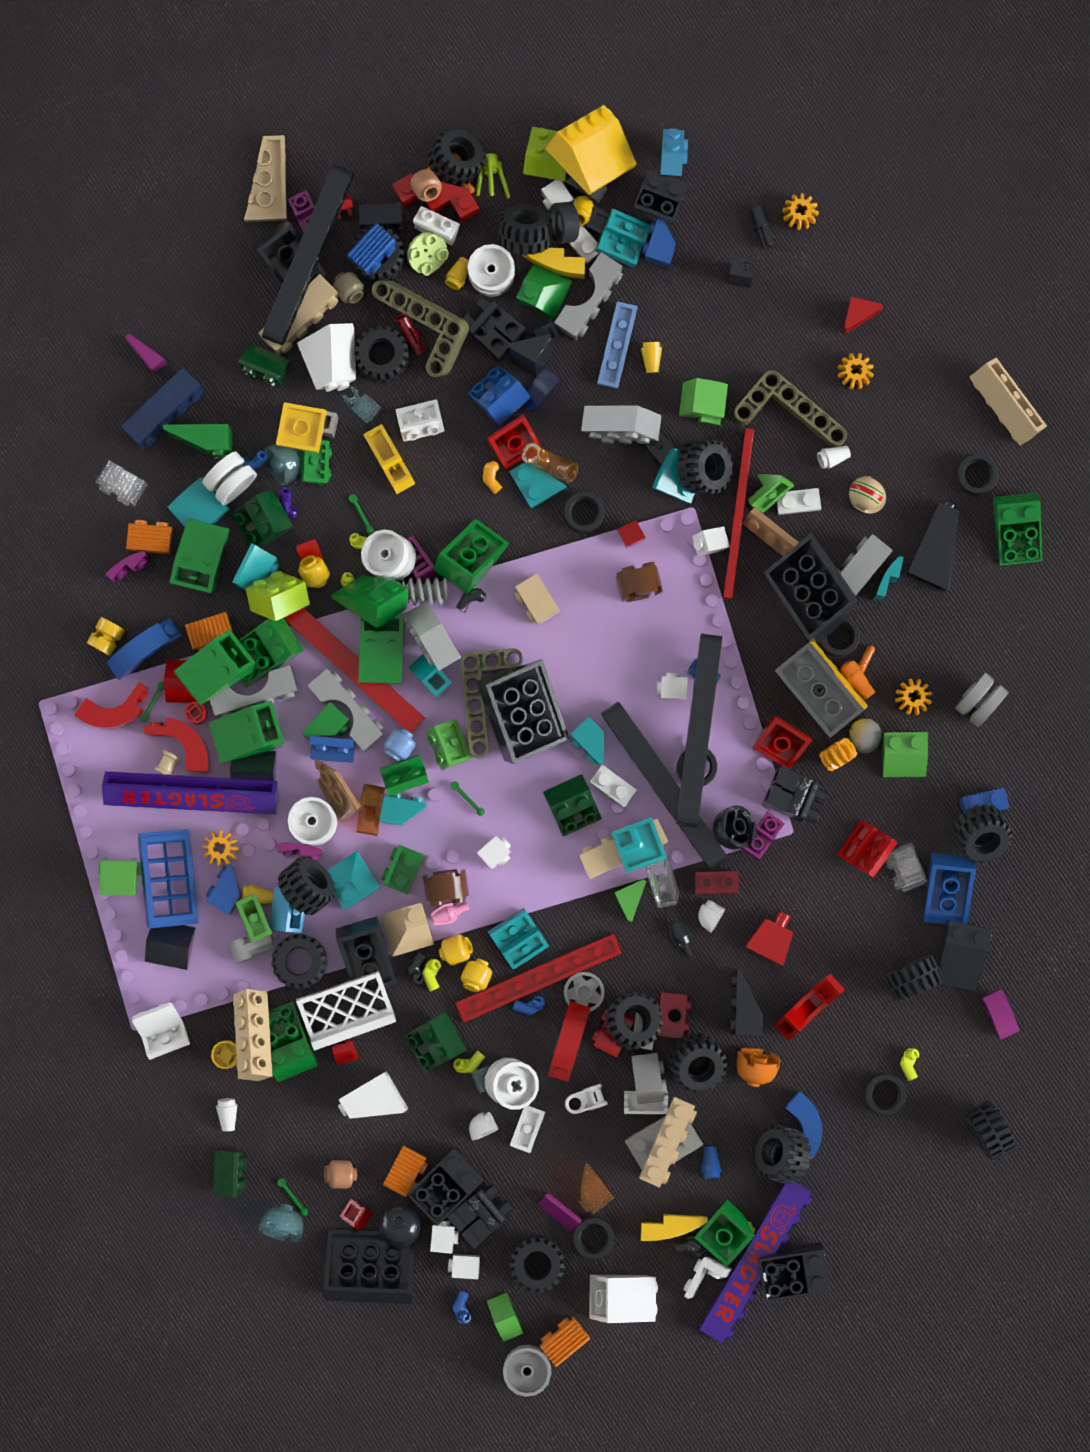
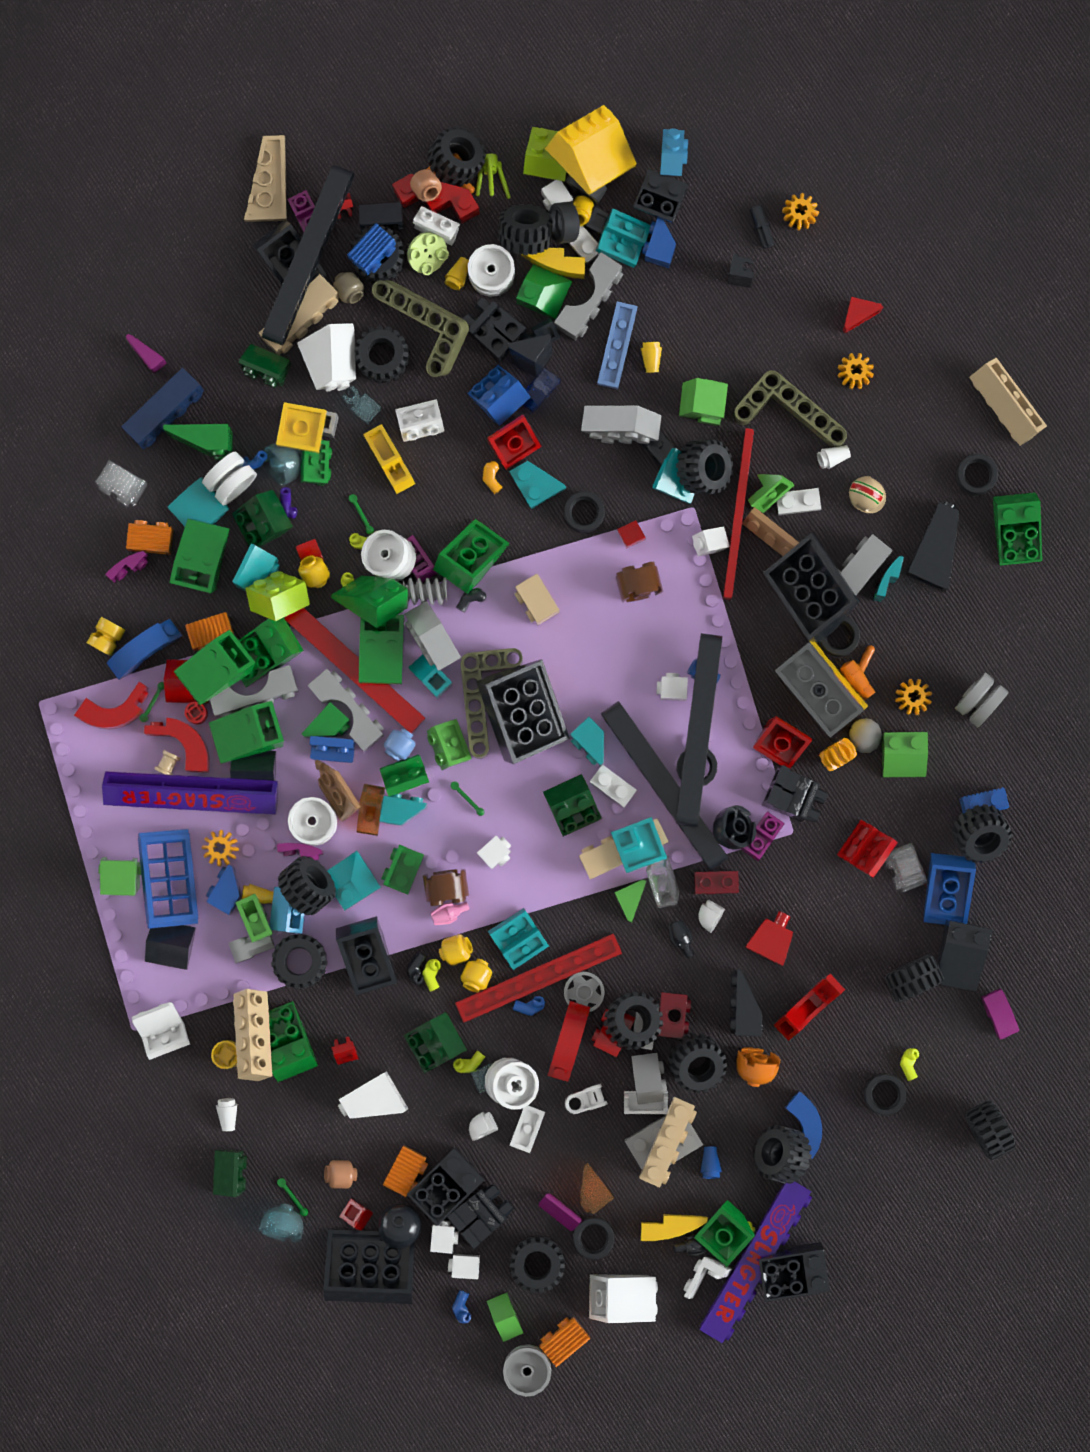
white fence [296,971,396,1050] -> none
tan slope [381,902,434,957] -> none
dark red pin [395,313,426,356] -> none
clear orange cylinder [522,443,578,483] -> none

